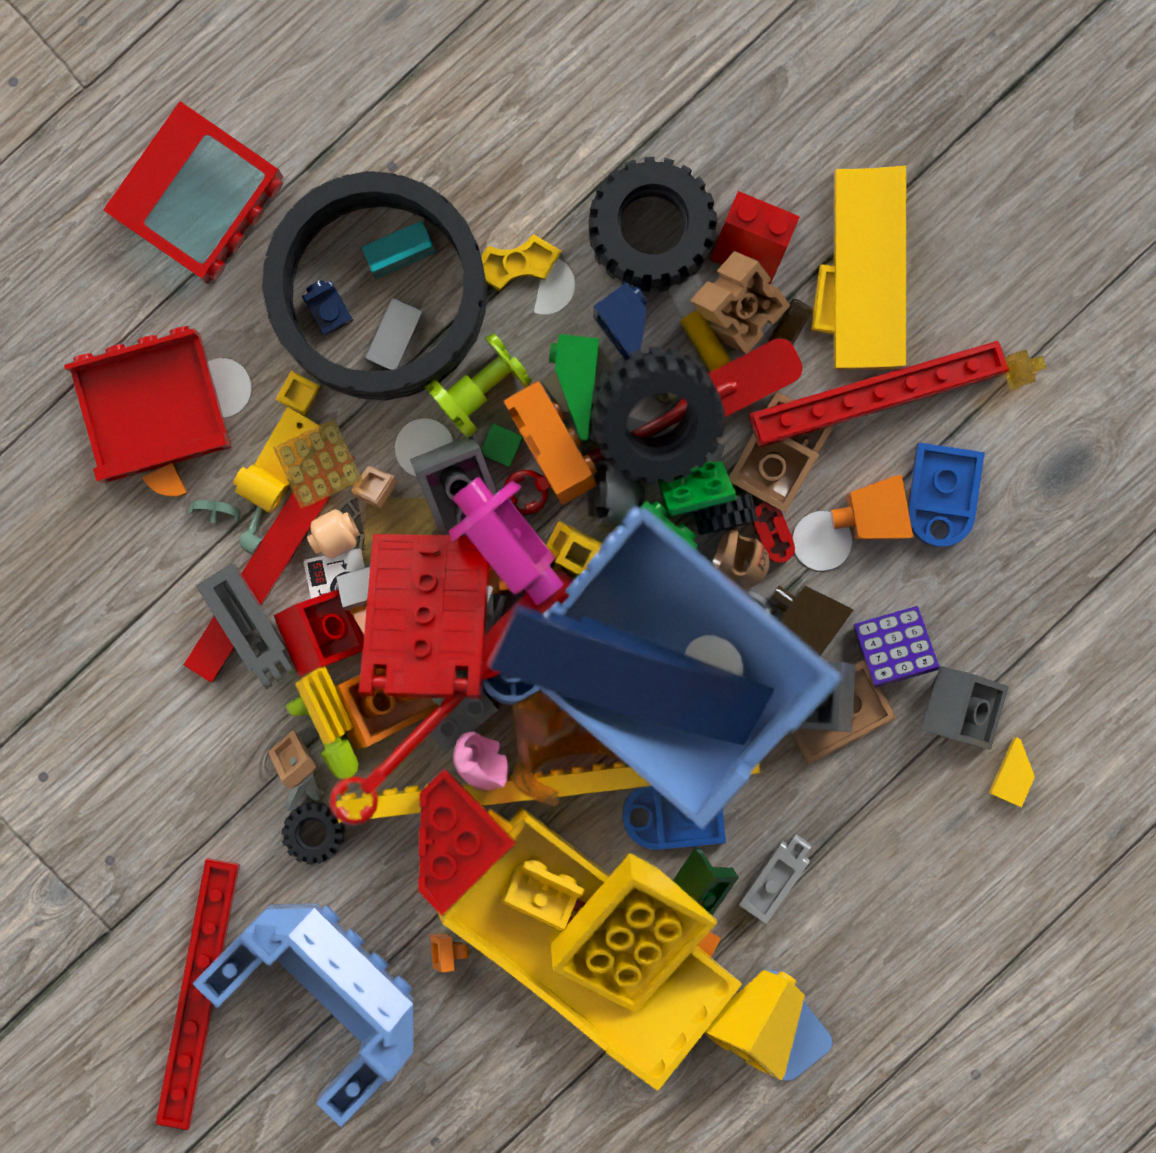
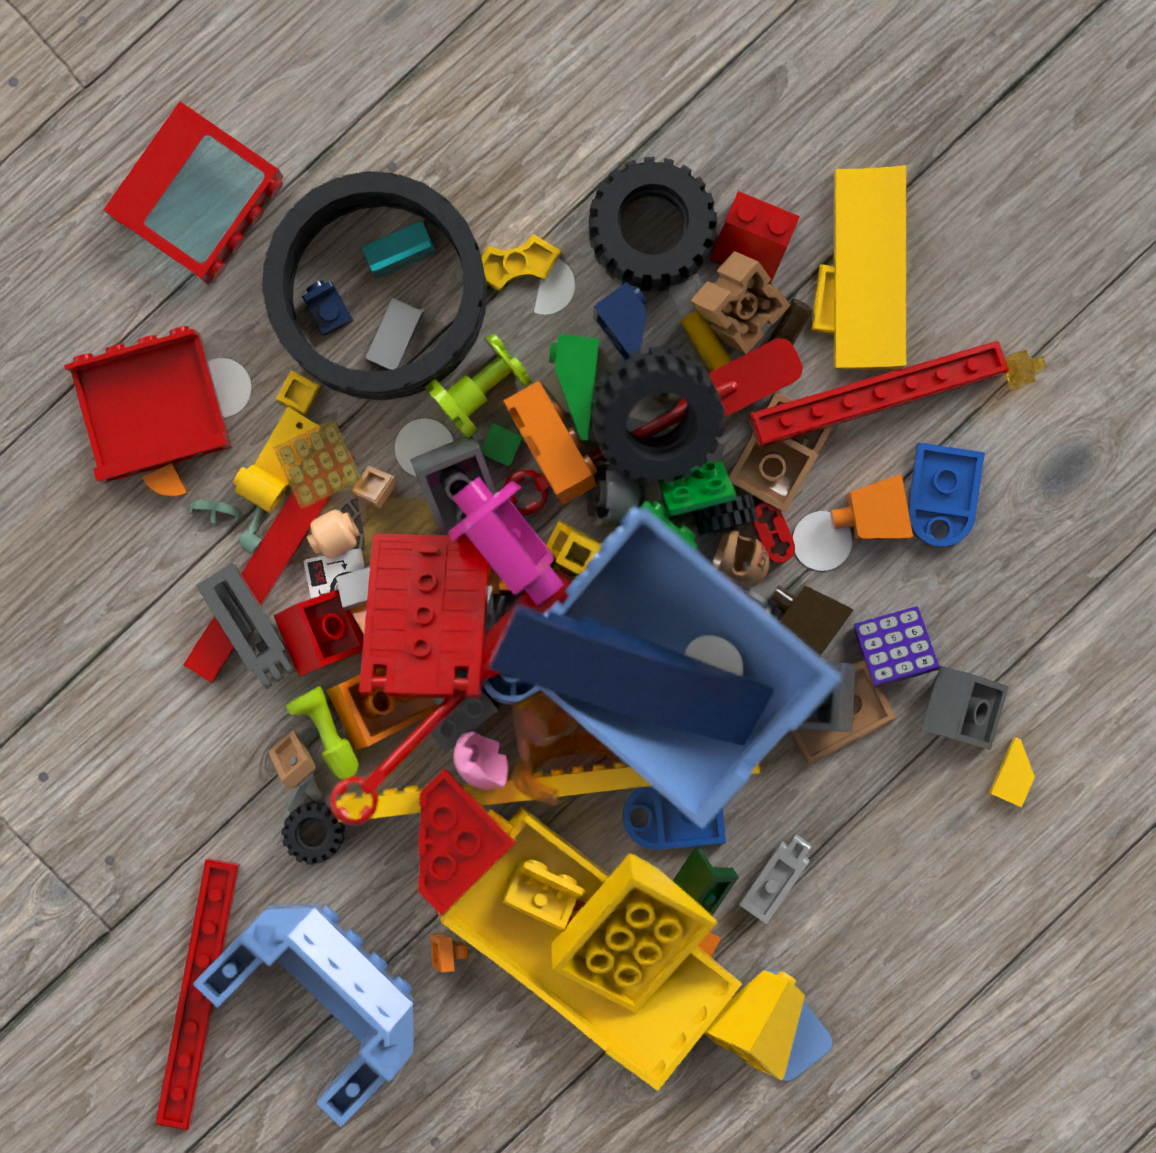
yellow tile [295,667,353,744] -> none

